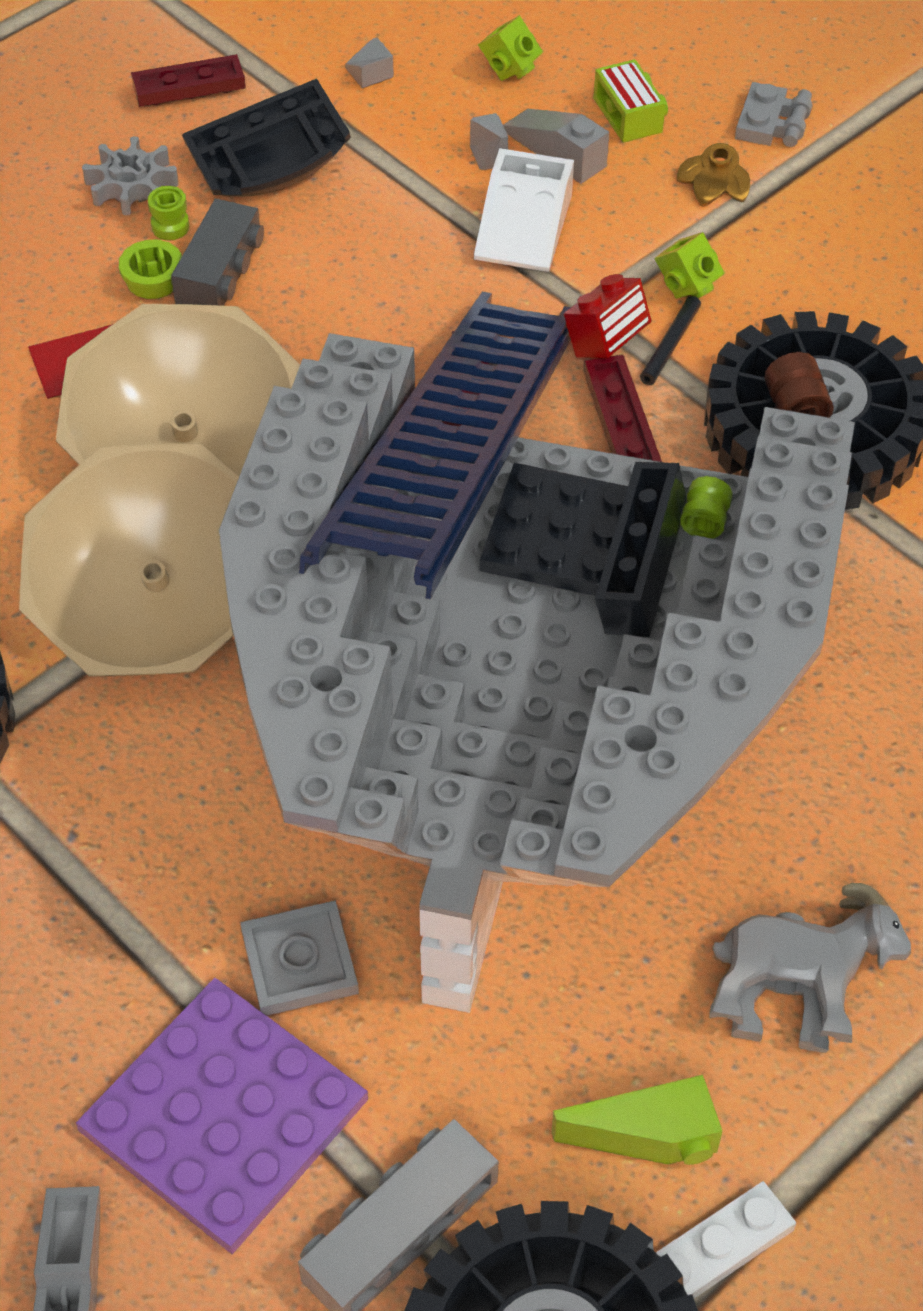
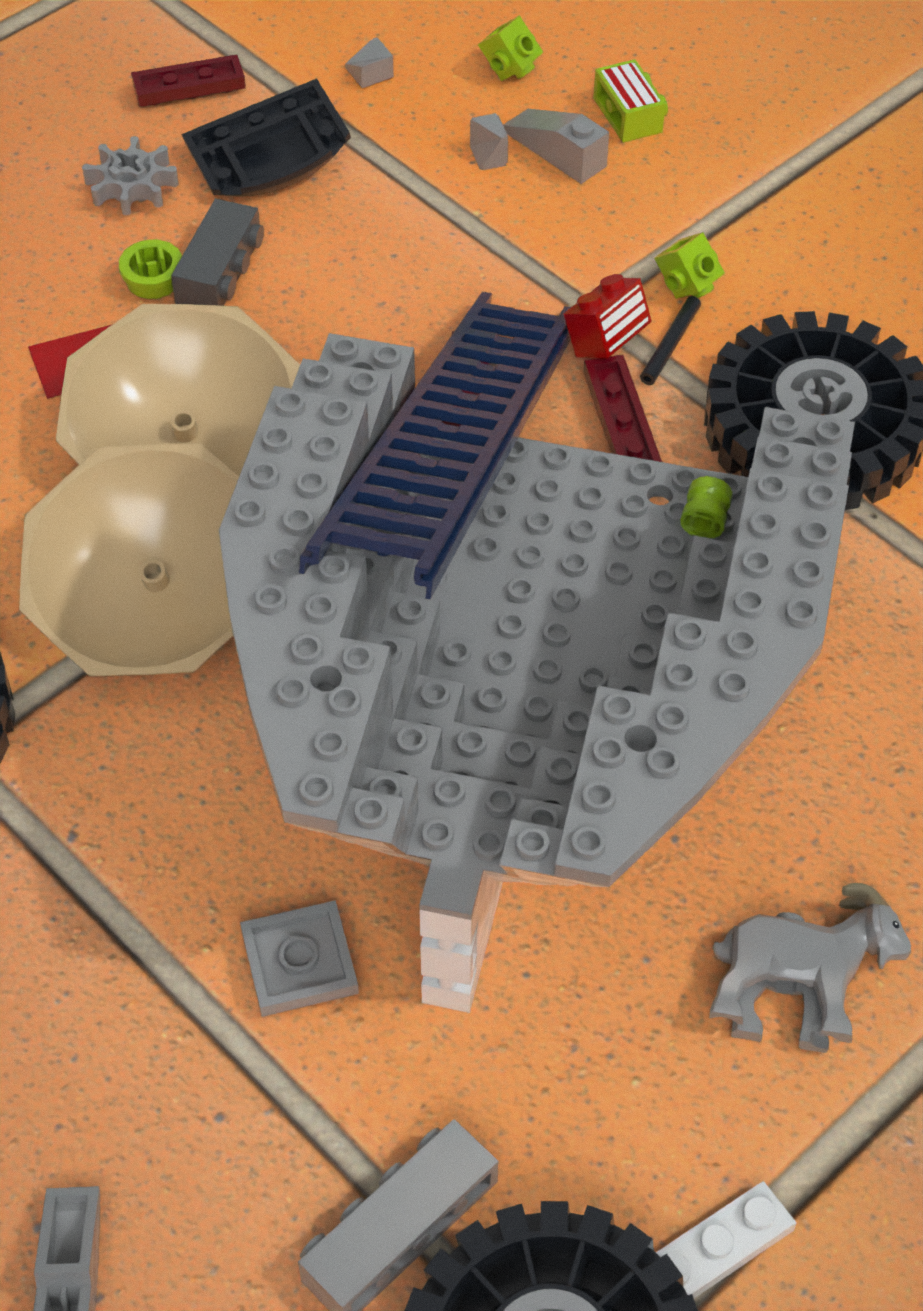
medium lavender plate [76,978,368,1254] -> none
lime wheel [148,186,189,240] -> none
white slope [474,148,574,272] -> none
black plate [479,463,628,596] -> none
lime slope [551,1075,723,1165] -> none
black brick [595,462,687,637] -> none
pearl gold plate [677,143,750,207] -> none
light grey plate [735,82,813,147] -> none
copper wheel [764,352,834,418] -> none

